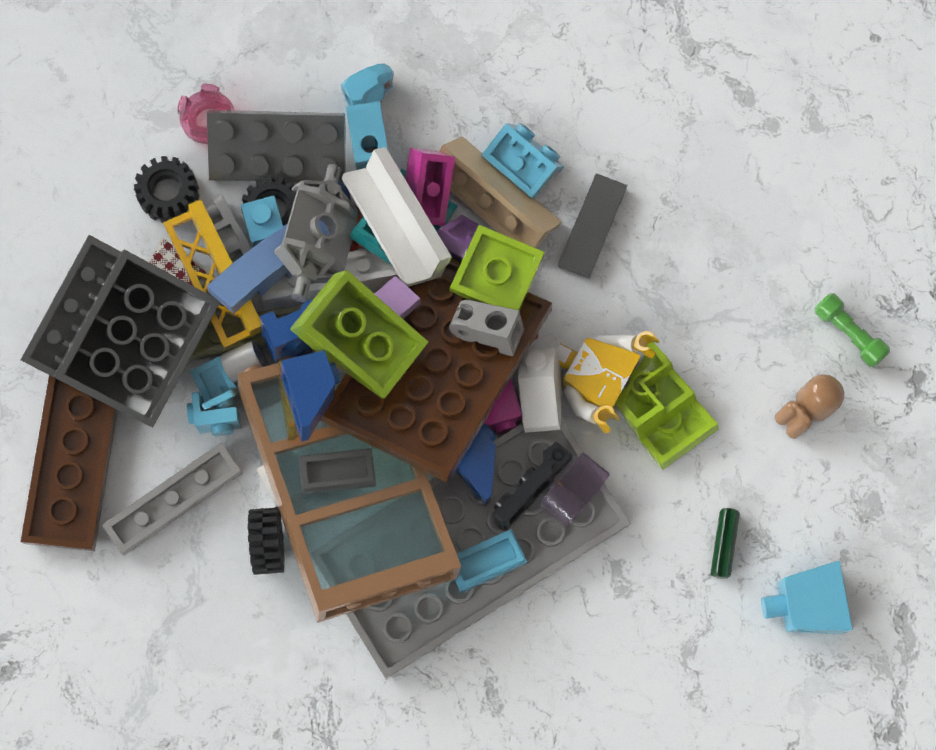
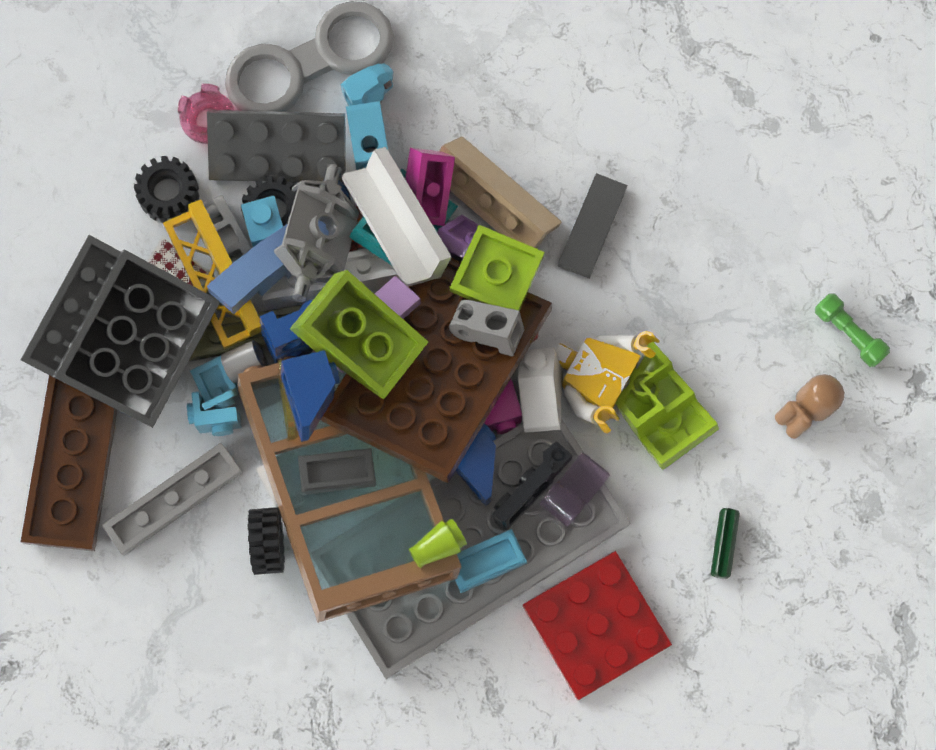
medium azure bracket [482,123,564,198] -> none
medium azure torso [761,561,853,634] -> none
none -> light grey bar [225,1,394,112]
none -> lime cone [408,519,467,568]
none -> red plate [522,551,672,701]

